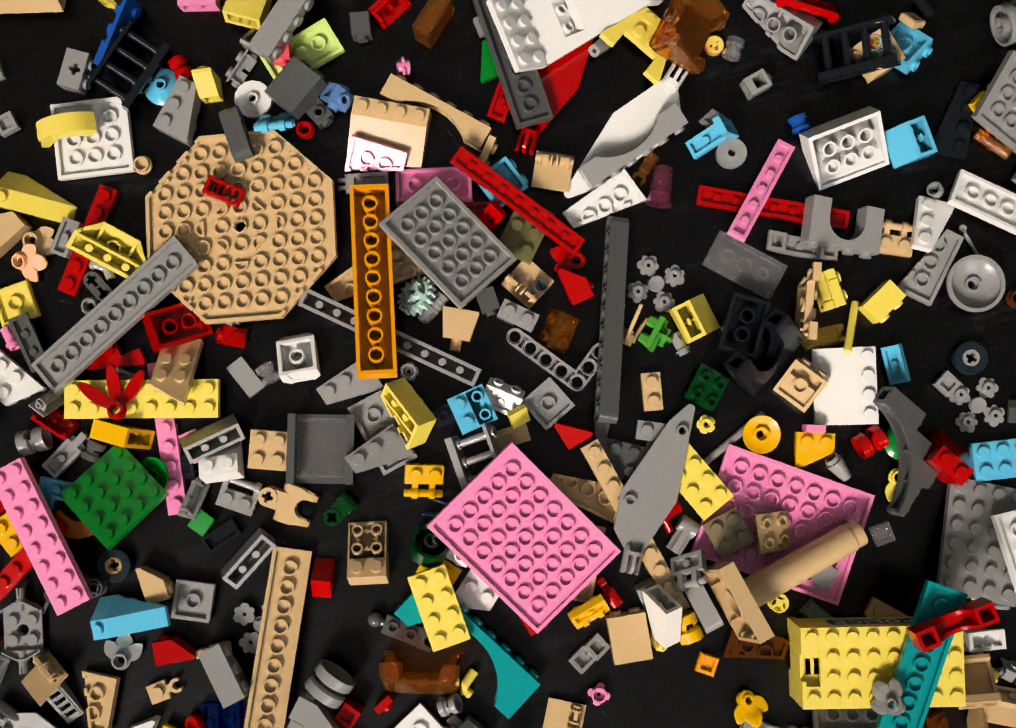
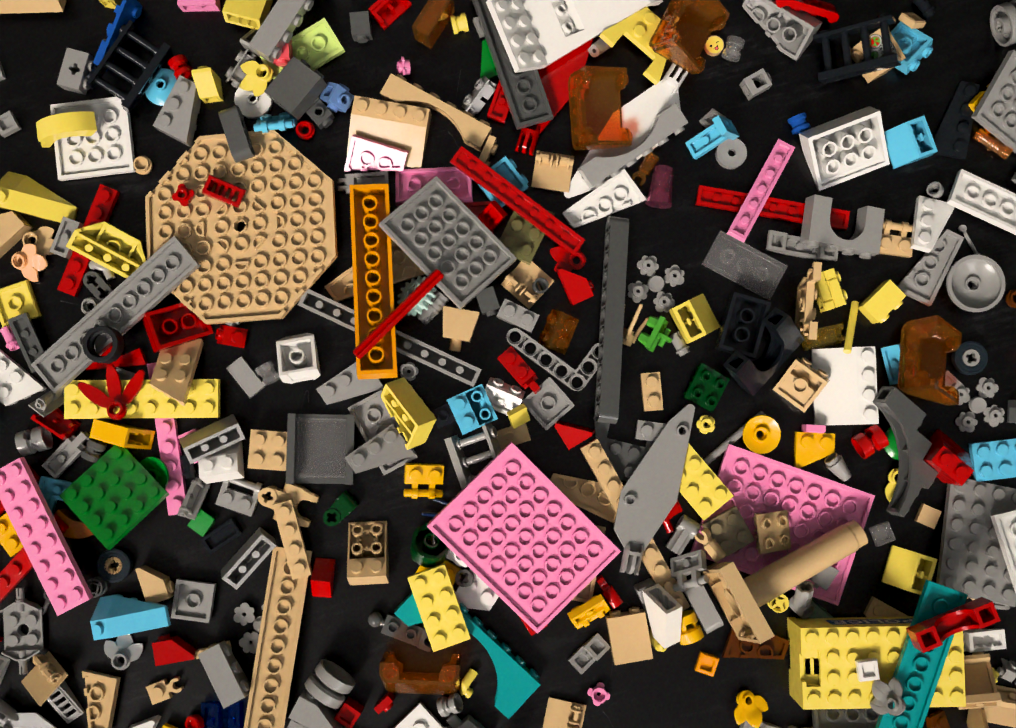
none -> black tyre [82,325,124,364]
none -> red plate [172,184,195,207]
none -> light yellow plate [239,61,274,97]
none -> tan plate [273,499,312,580]
none -> red axle [353,269,444,359]
none -> light yellow wheel [450,12,469,35]
none -> dark grey bush [455,569,475,587]
none -> light grey hinge [462,75,496,116]
none -> red hinge [497,346,541,394]
none -> clear orange windscreen [568,66,633,150]
none -> tan bar [694,528,727,563]
none -> light grey piece [789,581,814,619]
none -> white tile [855,658,880,682]
none -> light yellow slope [881,545,938,595]
none -> clear orange windscreen [898,315,962,406]
none -> tan tile [914,503,942,529]

